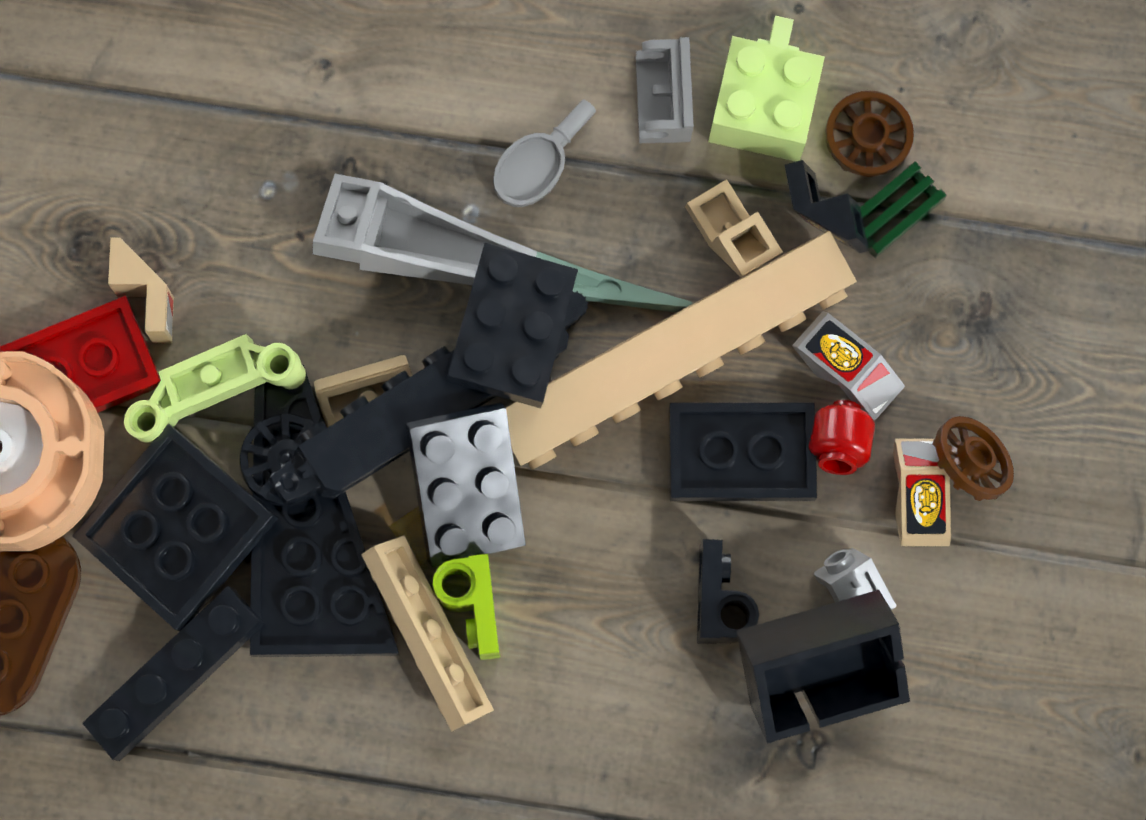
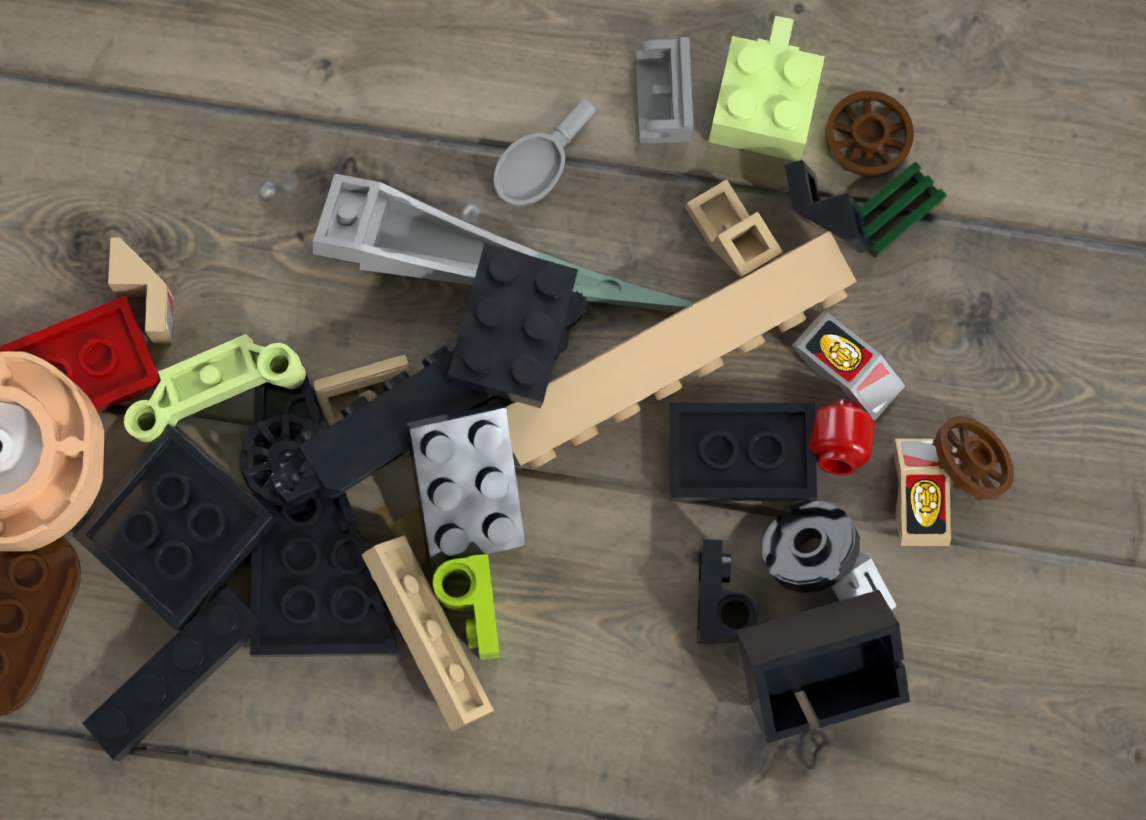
none -> tile [762,500,860,593]

